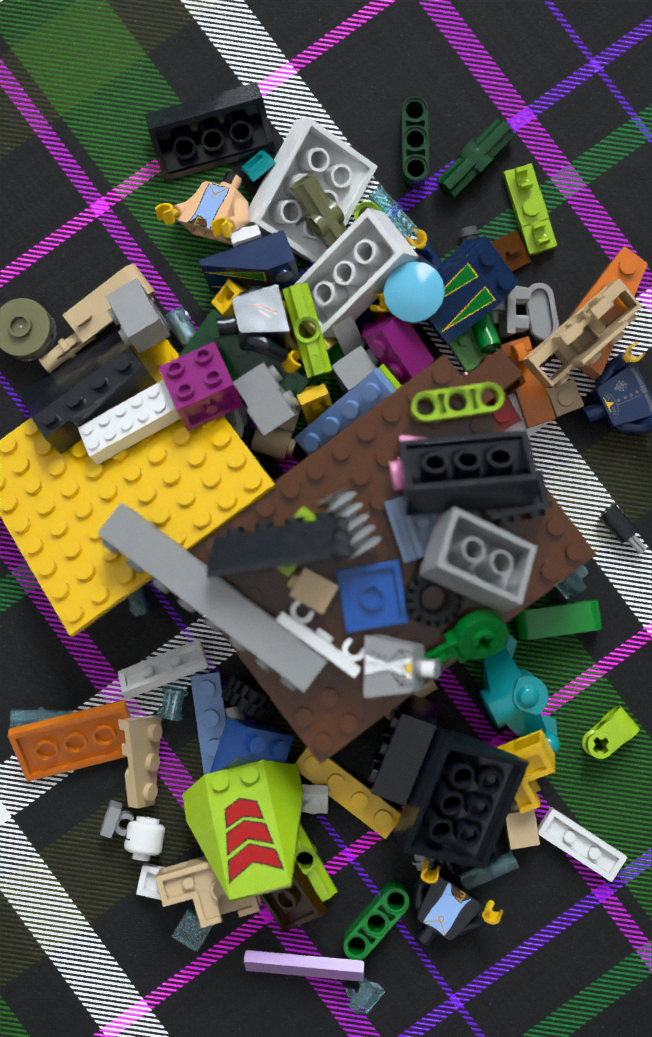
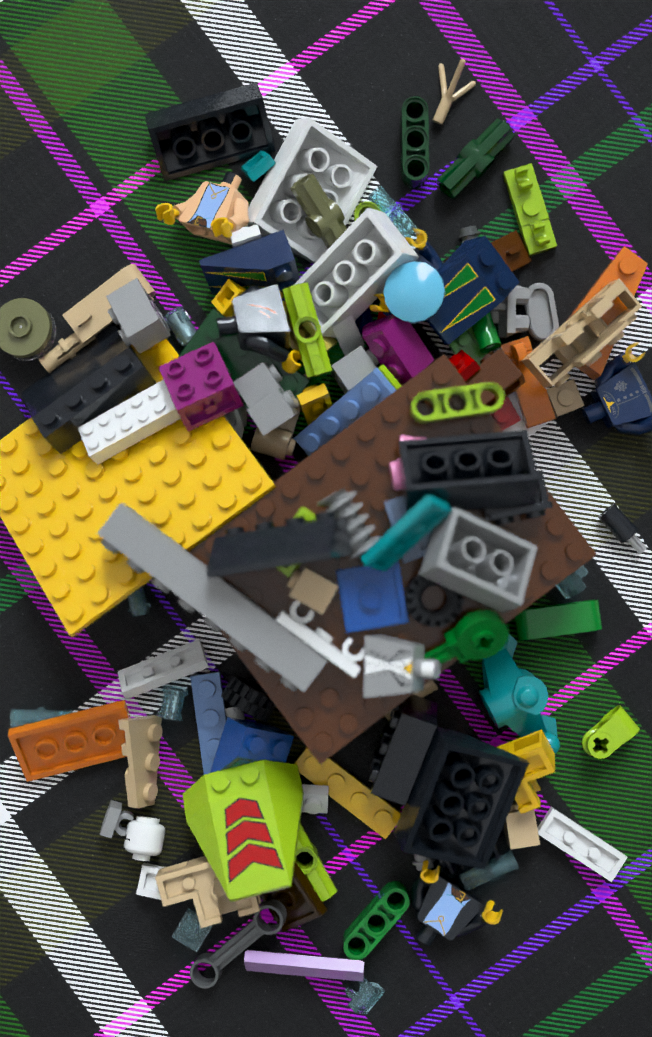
none -> dark grey piece [190,899,287,988]
none -> teal tile [360,494,452,572]
none -> tan plant [432,59,476,125]
none -> red plate [449,350,480,381]

